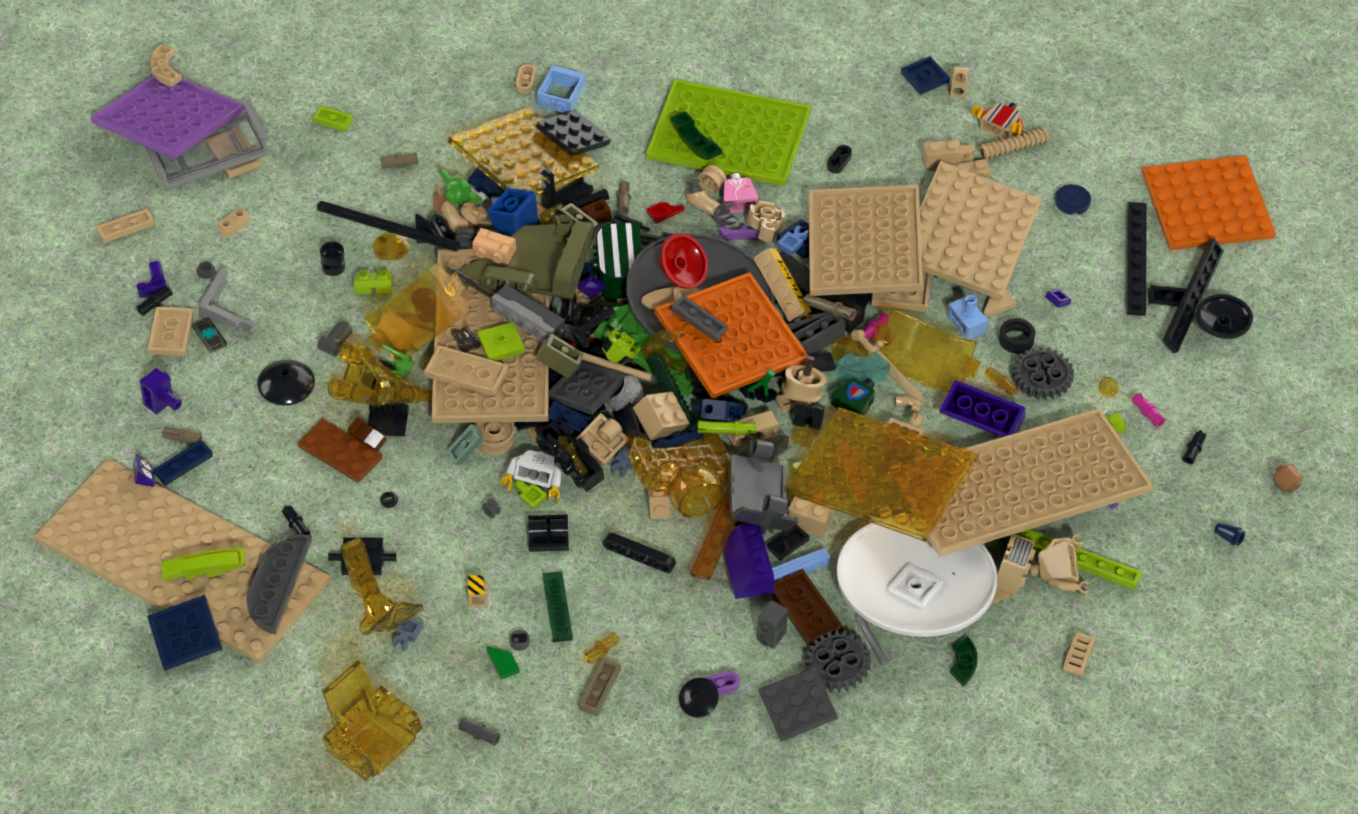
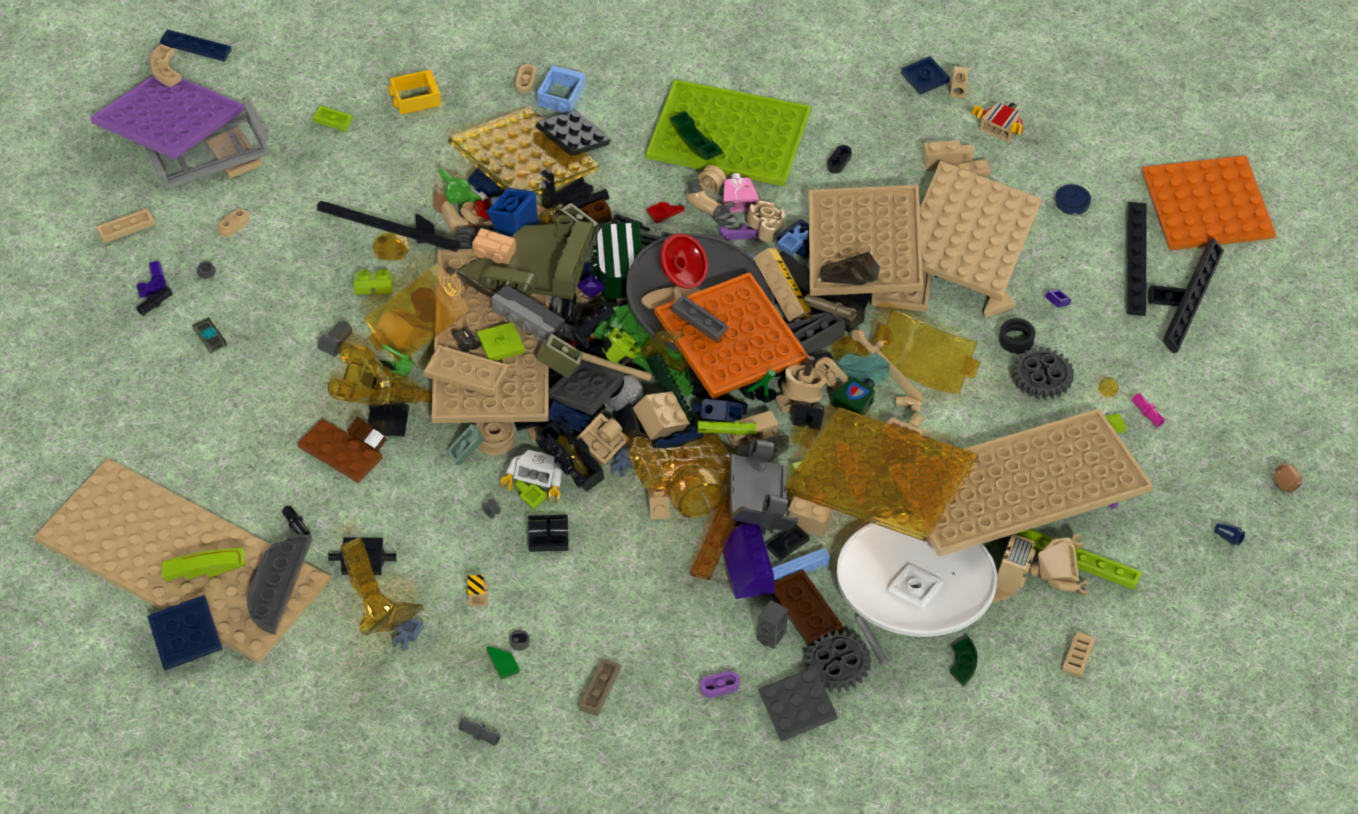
dark purple slope [133,454,155,487] -> none
dark purple brick [139,368,182,415] -> none
tan plate [147,307,194,356] -> none
dark blue plate [153,440,213,486] -> none
dark tan axle [162,427,202,444] -> none
light grey hinge [199,268,255,336] -> none
black dish [257,360,315,405] -> none
black wheel [320,241,346,276] -> none
clear yellow piece [322,660,423,781] -> none
dark tan pin [380,153,418,168] -> none
black piece [380,492,398,508] -> none
black plate [428,214,455,240] -> none
clear green plate [542,571,573,643] -> none
clear yellow axle [584,632,620,664] -> none
black beam [602,533,676,573] -> none
dark tan axle [617,180,631,213] -> none
black dish [679,677,719,718] -> none
dark pink pin [863,313,890,340] -> none
dark purple slope [939,380,1026,437] -> none
light blue brick [947,295,988,340] -> none
tan piece [979,127,1049,160] -> none
clear yellow axle [984,367,1019,397] -> none
black axle [1182,430,1206,465] -> none
black dish [1196,294,1253,339] -> none
none -> dark blue tile [160,29,232,62]
none -> yellow window [388,69,441,115]
none -> red tile [473,198,491,220]
none -> tan plate [815,357,849,390]
none -> clear smoke slope [818,252,881,285]

